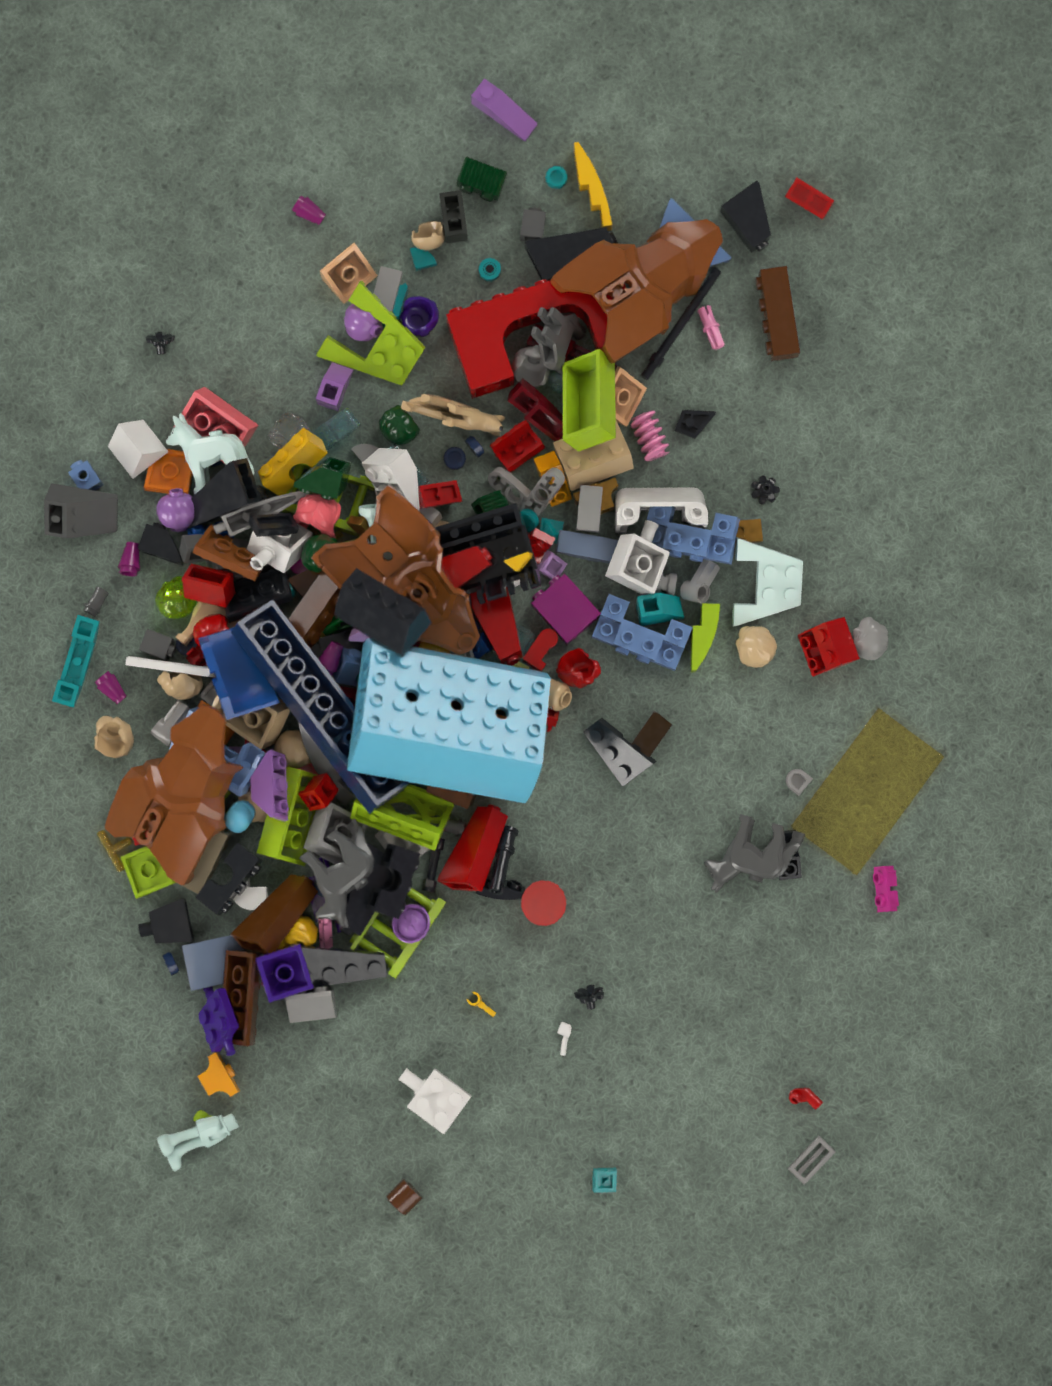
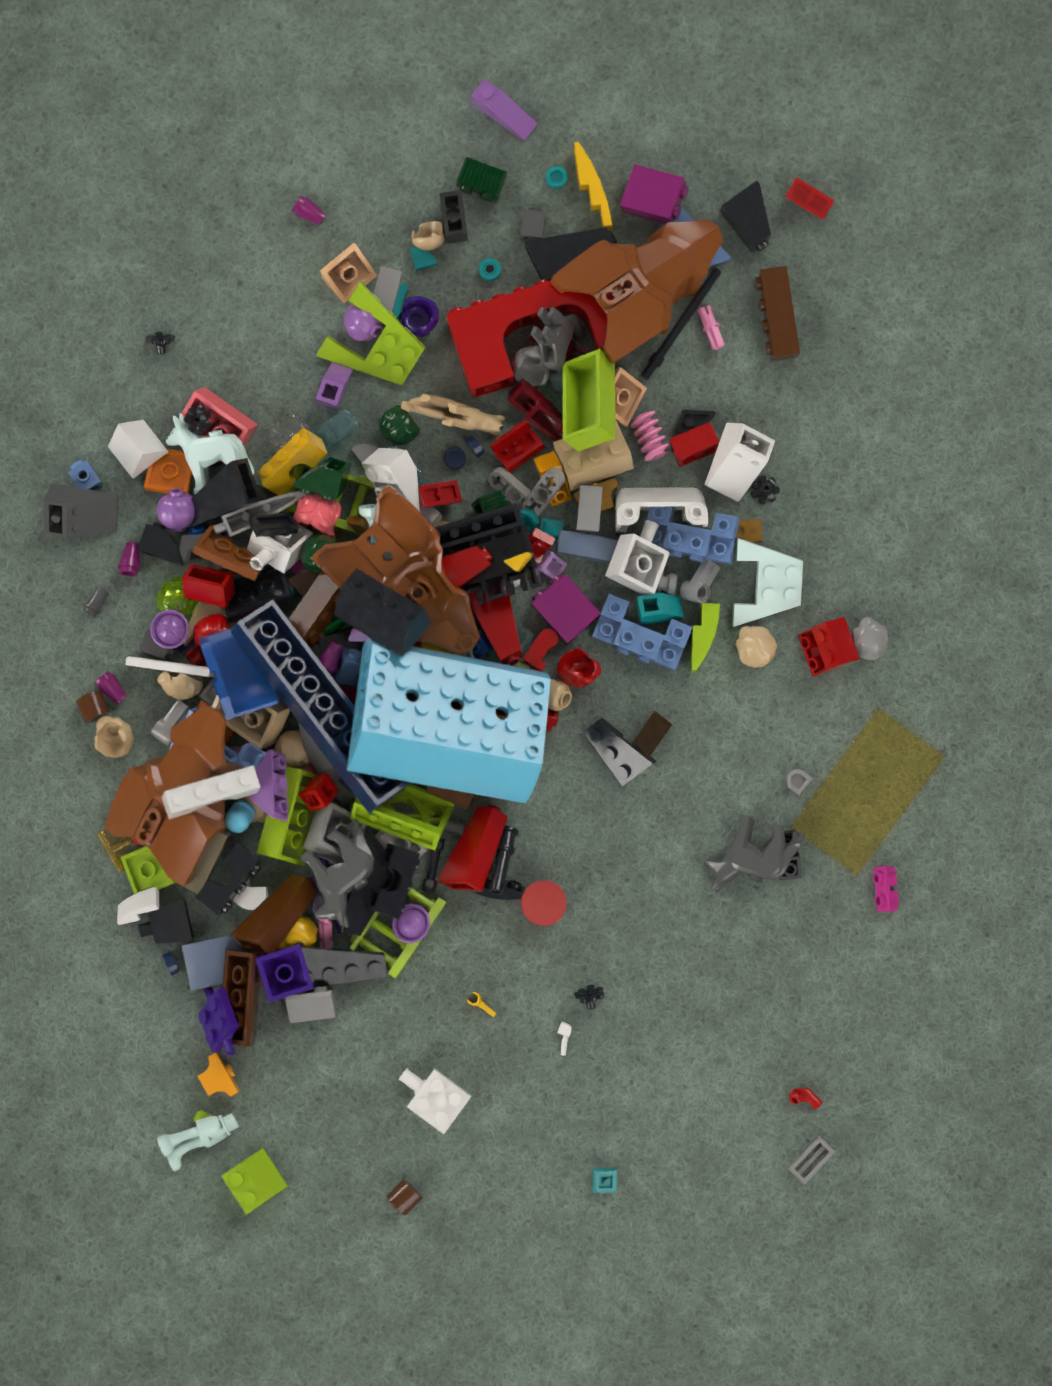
teal slope [52,615,100,708] -> none
none -> reddish brown piece [76,691,110,723]
none -> white slope [117,887,159,925]
none -> medium lavender hat [150,609,189,649]
none -> white arch [162,766,260,819]
none -> black plant [183,405,212,435]
none -> lime slope [221,1148,288,1215]
none -> magenta brick [620,164,688,224]
none -> red hinge [669,422,719,467]
none -> white slope [704,423,775,502]

